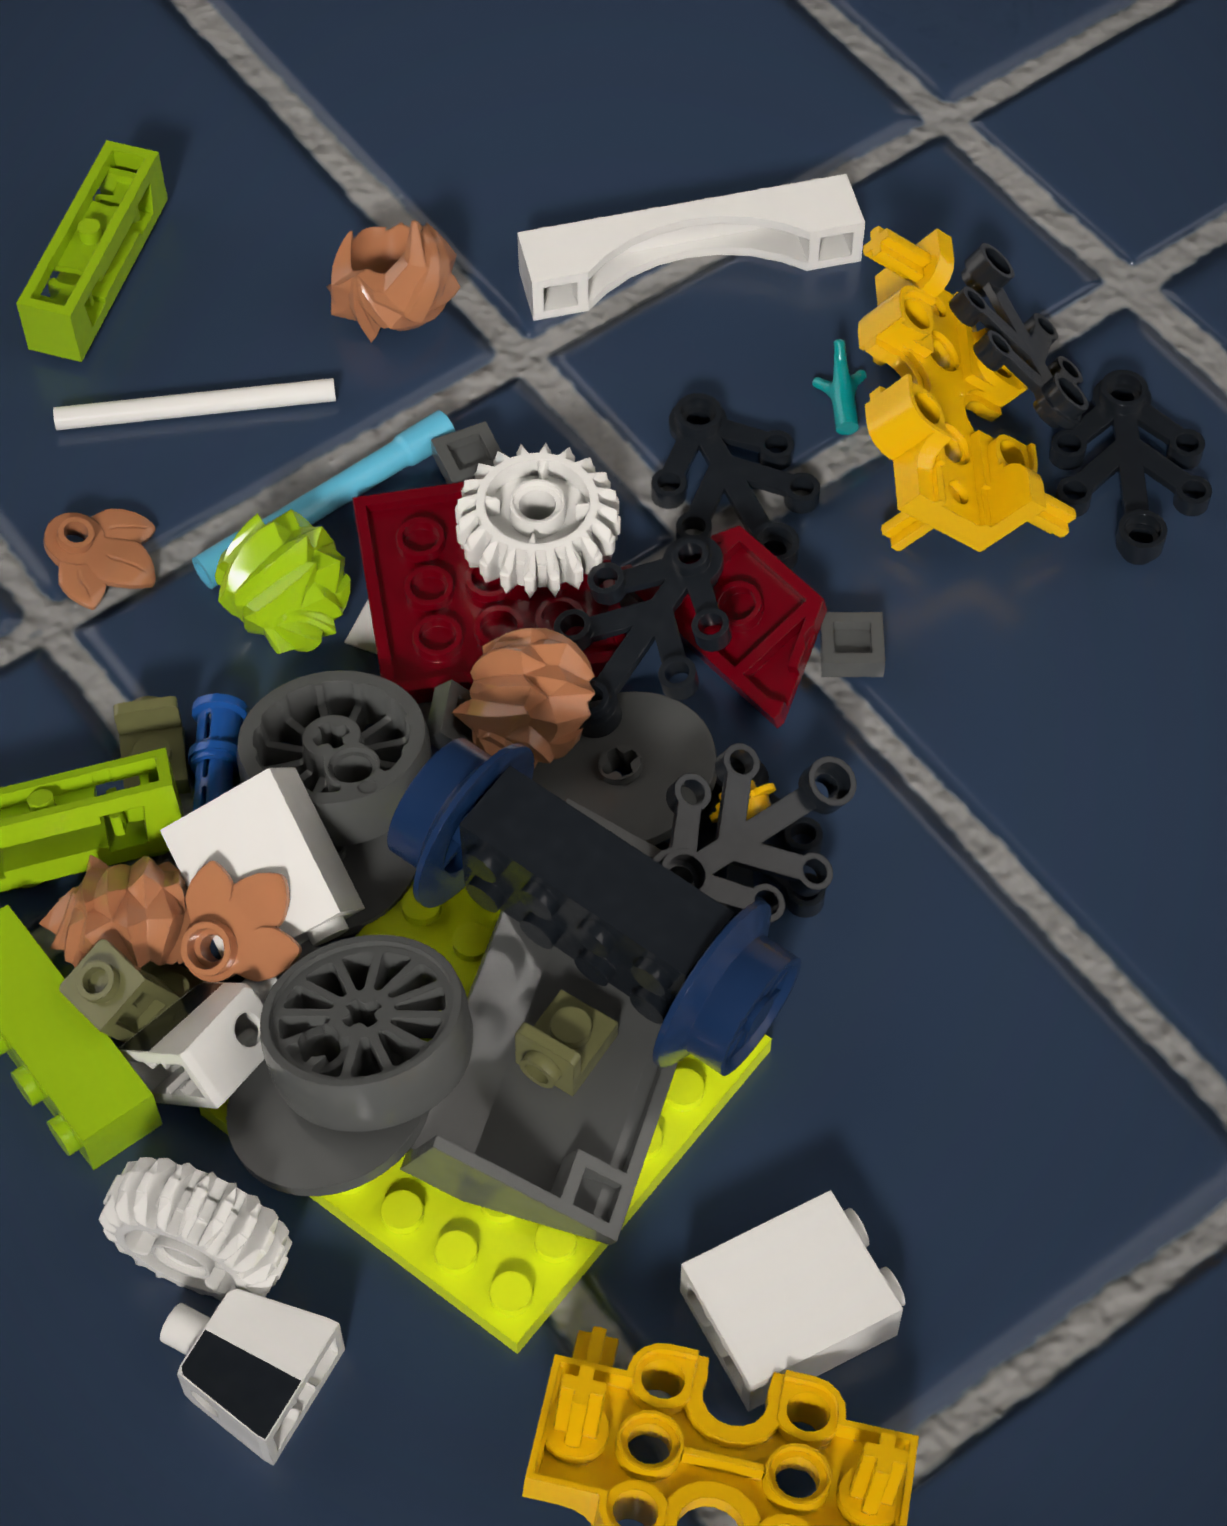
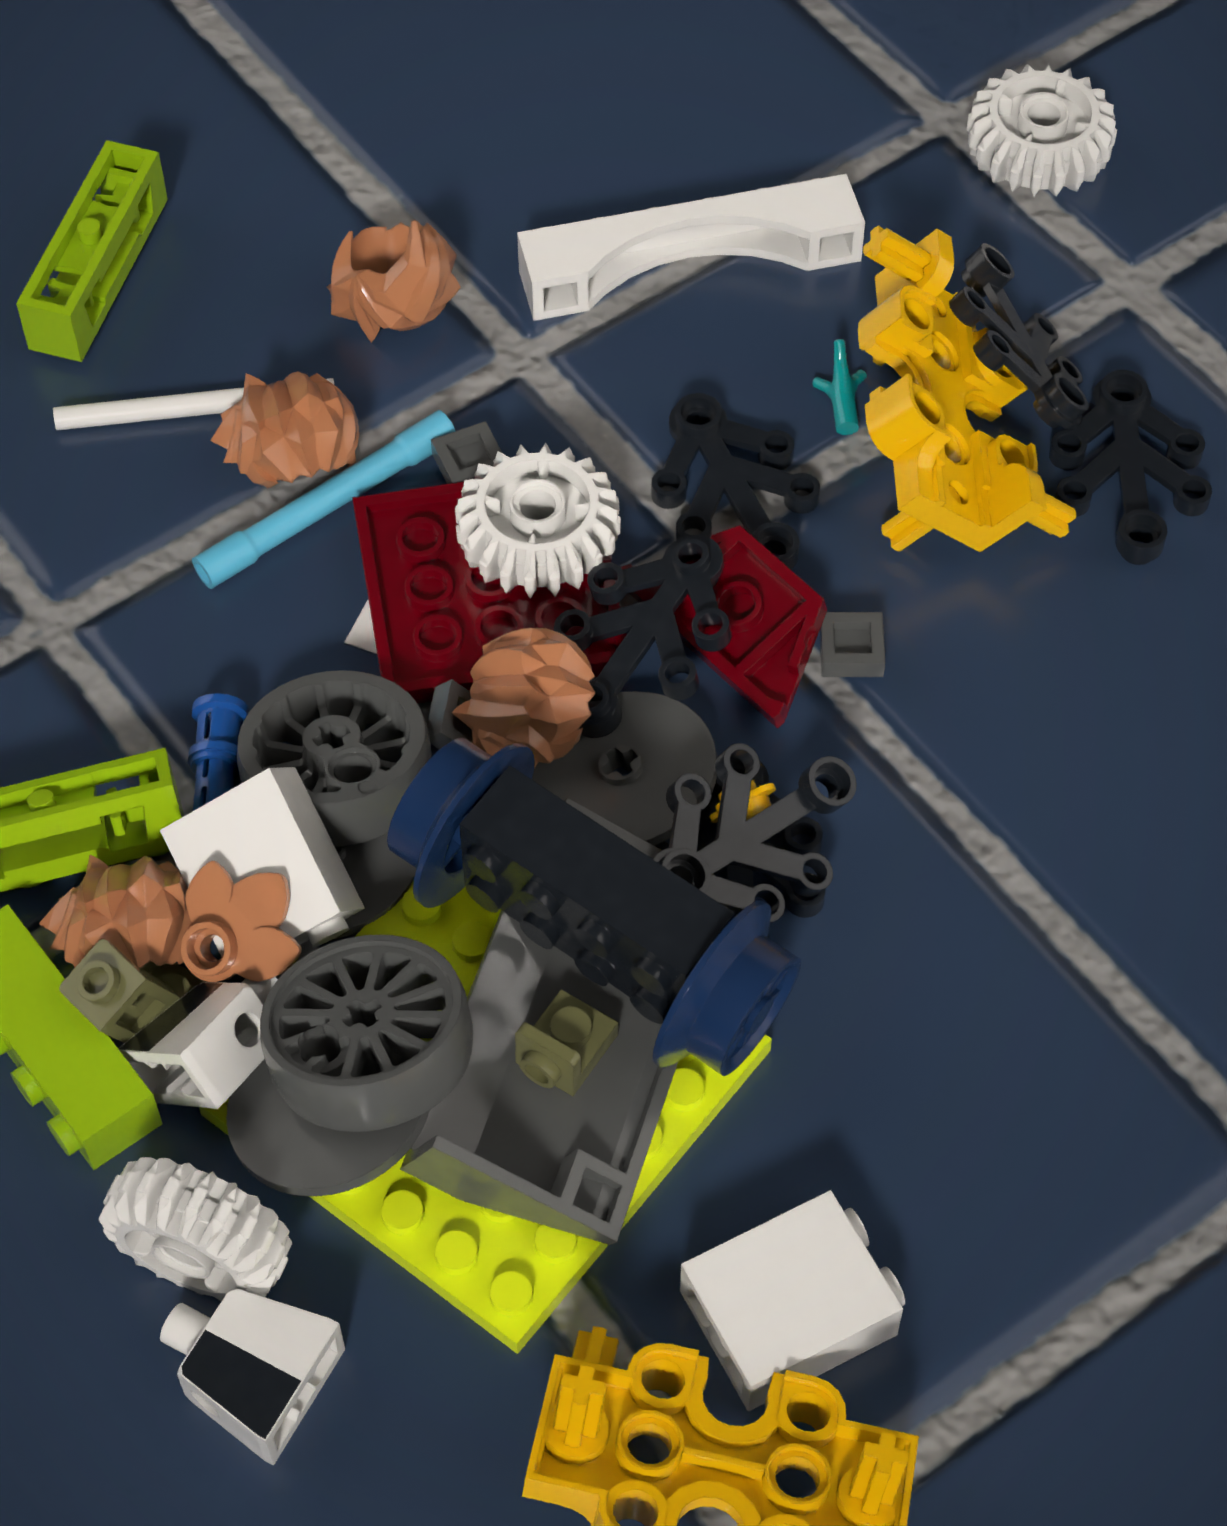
nougat plate [43,508,156,610] -> none
olive bracket [113,696,191,794] -> none
lime hair [215,509,351,654] -> none
none -> nougat hair [210,371,359,488]
none -> white gear [966,64,1117,197]

